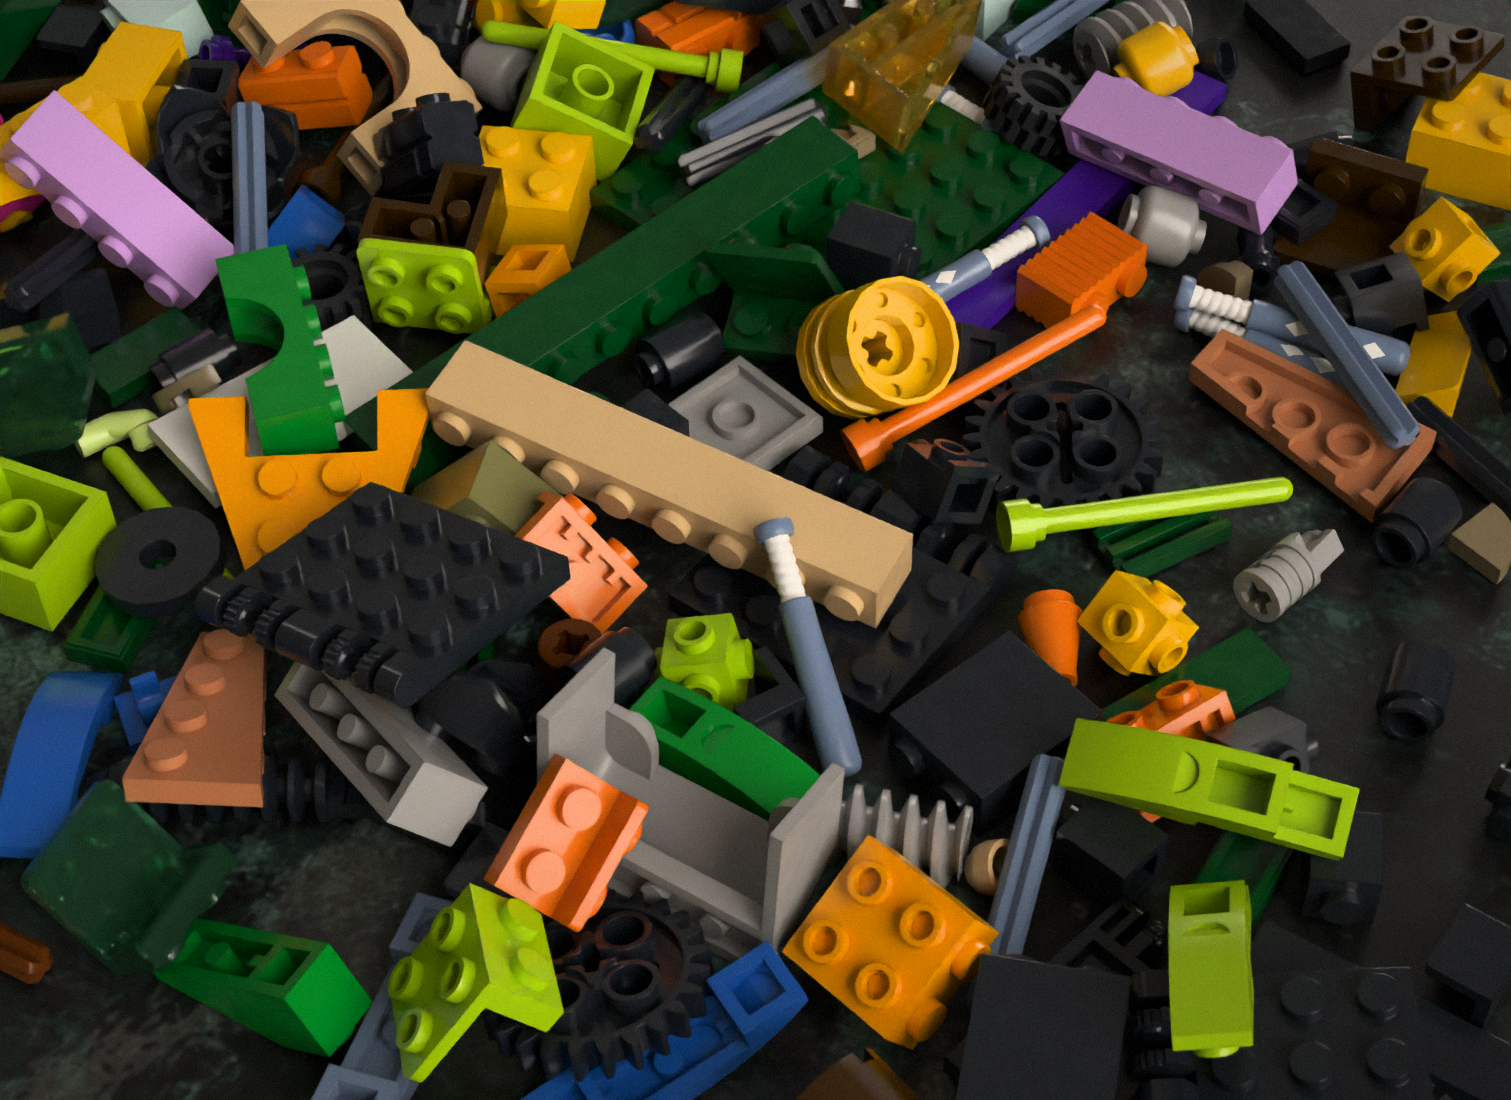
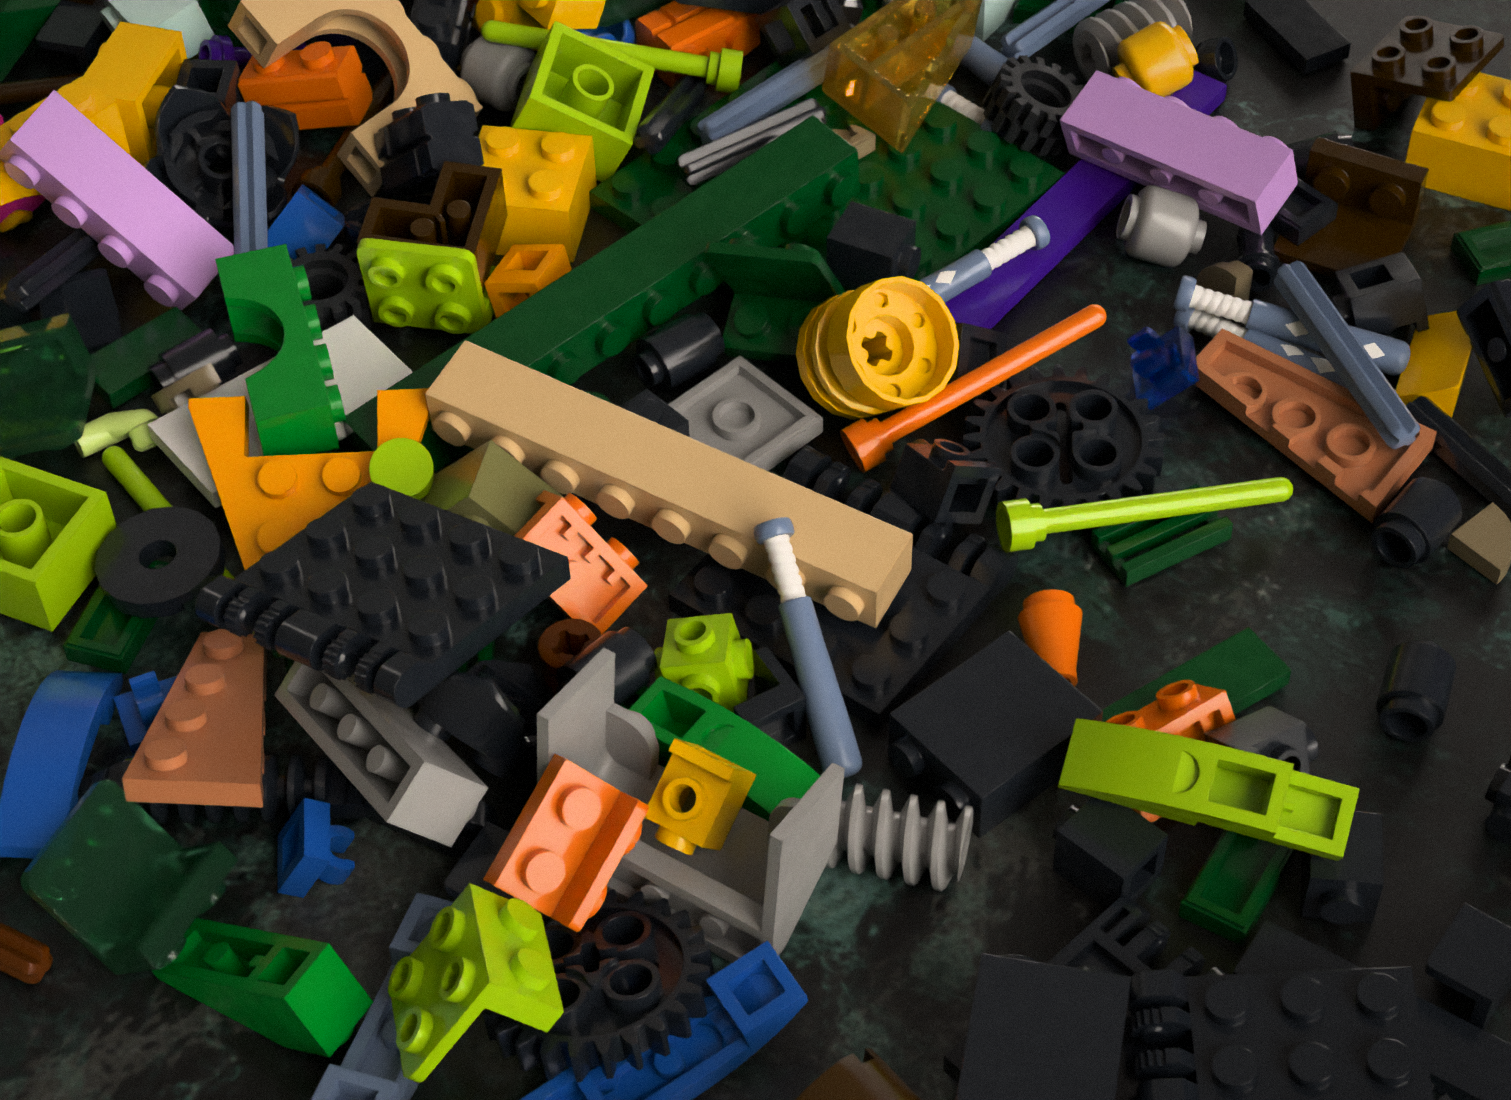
light orange brick [782,835,999,1050] -> none
tan hinge [963,839,1010,896] -> none
sand blue axle [966,754,1066,1012] -> none
orange brick [1015,211,1148,329] -> none
yellow brick [1077,570,1199,678] -> none
lime slope [1168,880,1254,1058] -> none
light grey hinge [1233,529,1344,623] -> none
yellow brick [1389,196,1501,302] -> none
none -> blue tile [277,798,355,898]
none -> lime tile [369,438,434,500]
none -> yellow brick [645,738,757,855]
none -> clear blue tile [1127,325,1200,410]

